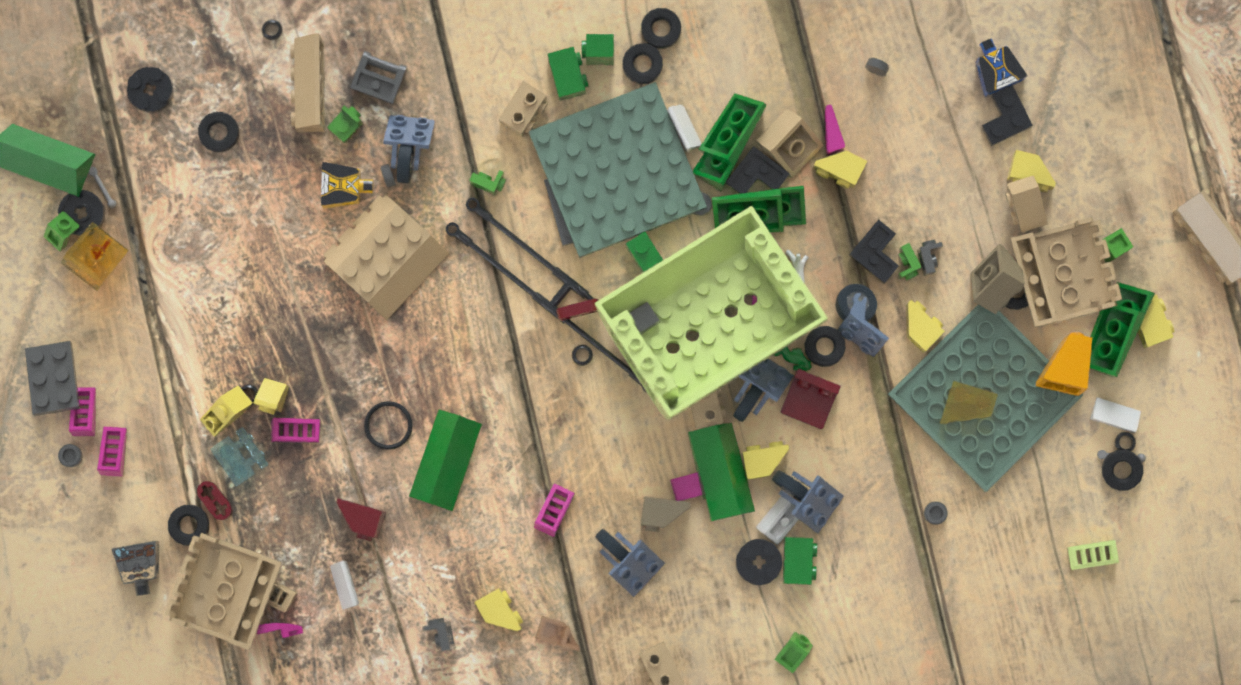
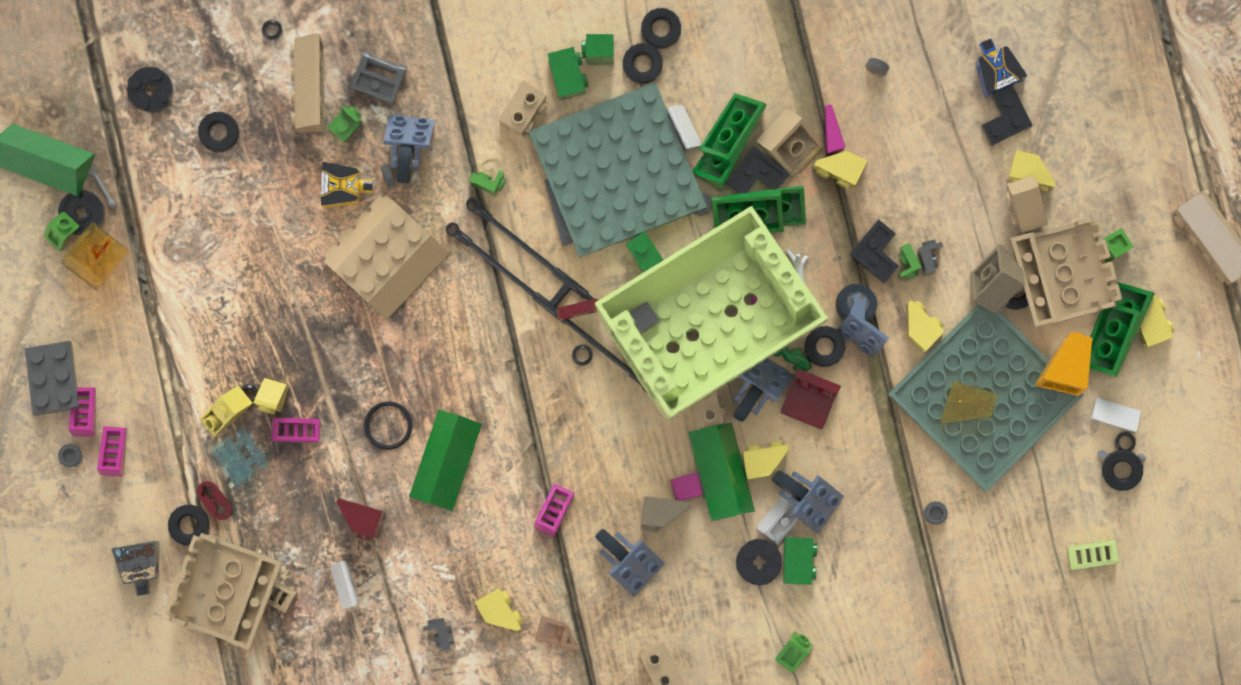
dark pink slope [257,623,304,638] -> none

